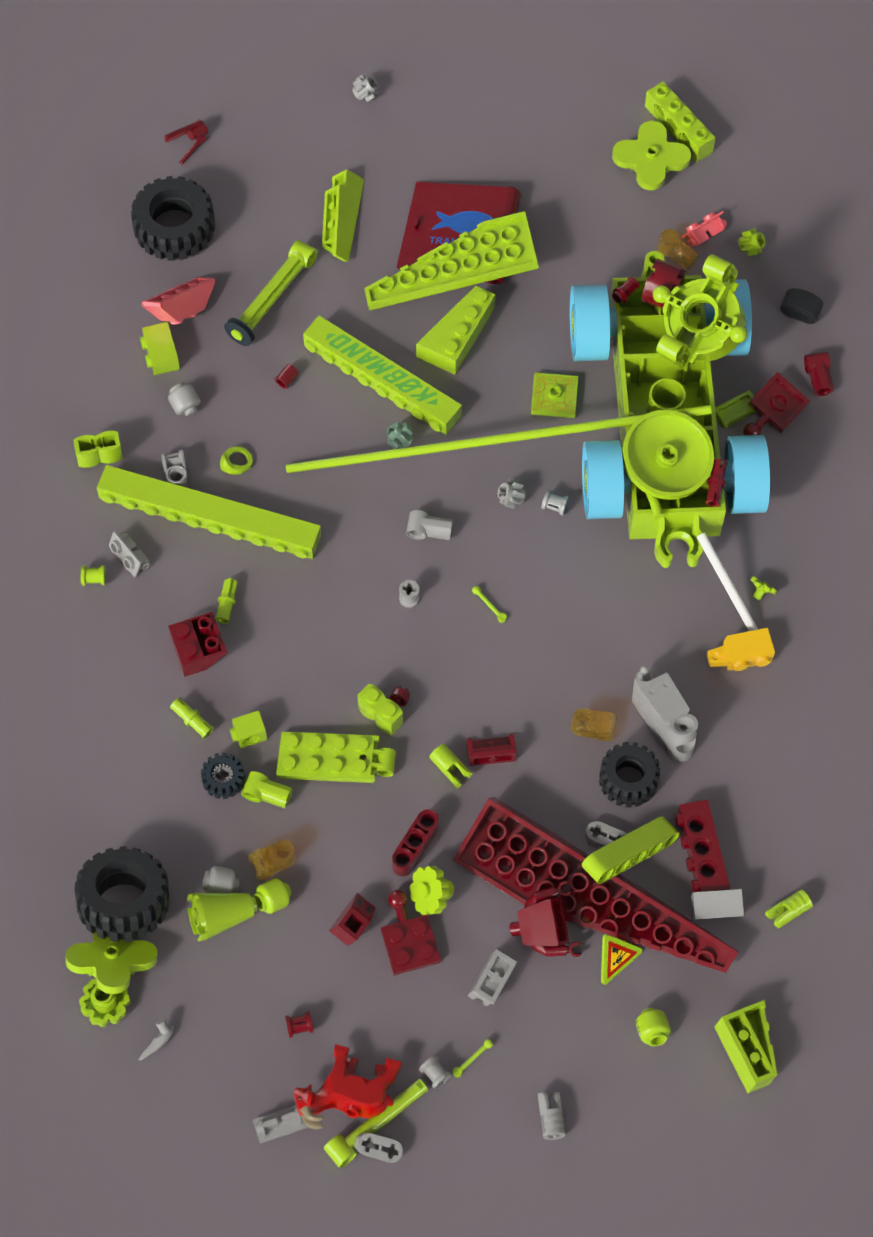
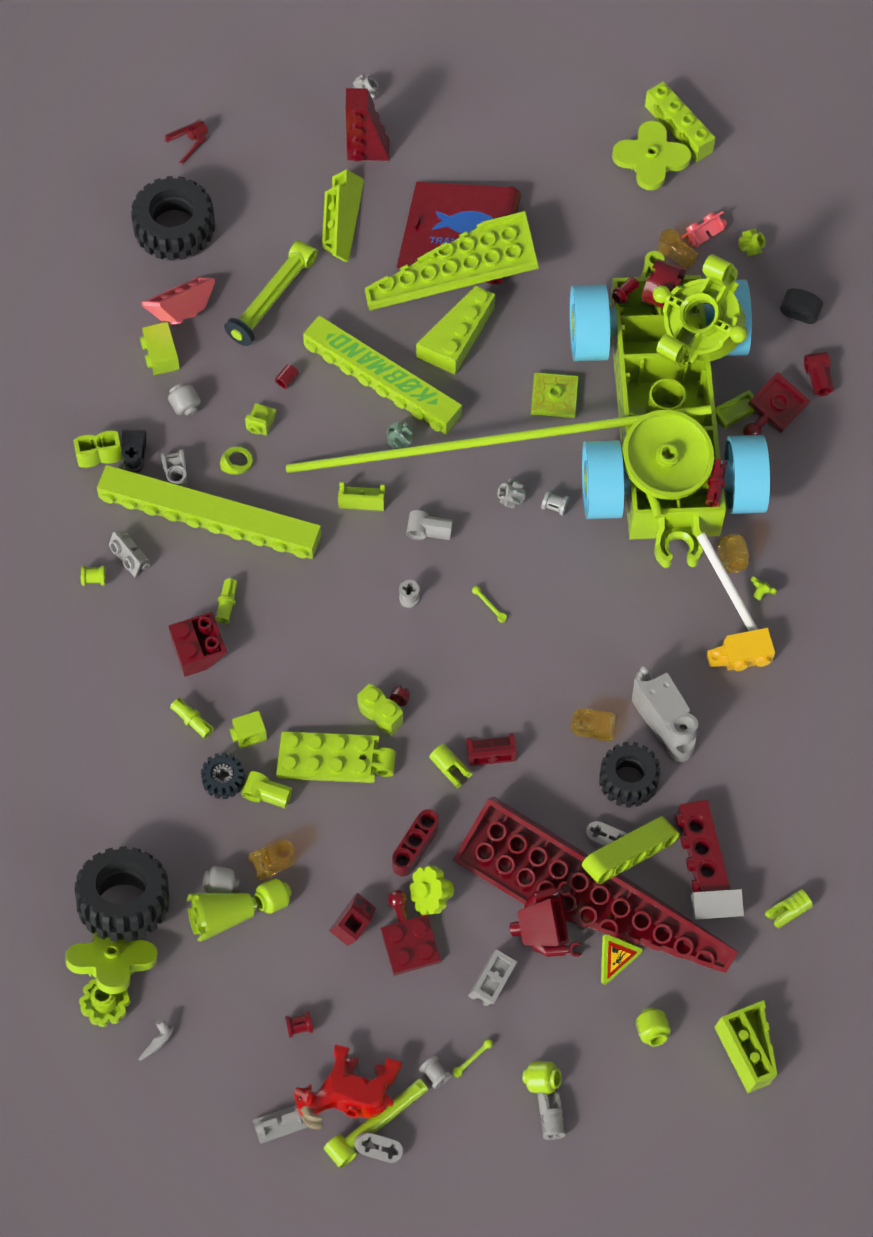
none -> black piece [122,430,146,473]
none -> lime bracket [245,403,276,436]
none -> lime hinge [338,482,385,511]
none -> dark red wedge [345,88,390,161]
none -> lime head [522,1060,562,1094]
none -> clear yellow gear [717,534,749,573]

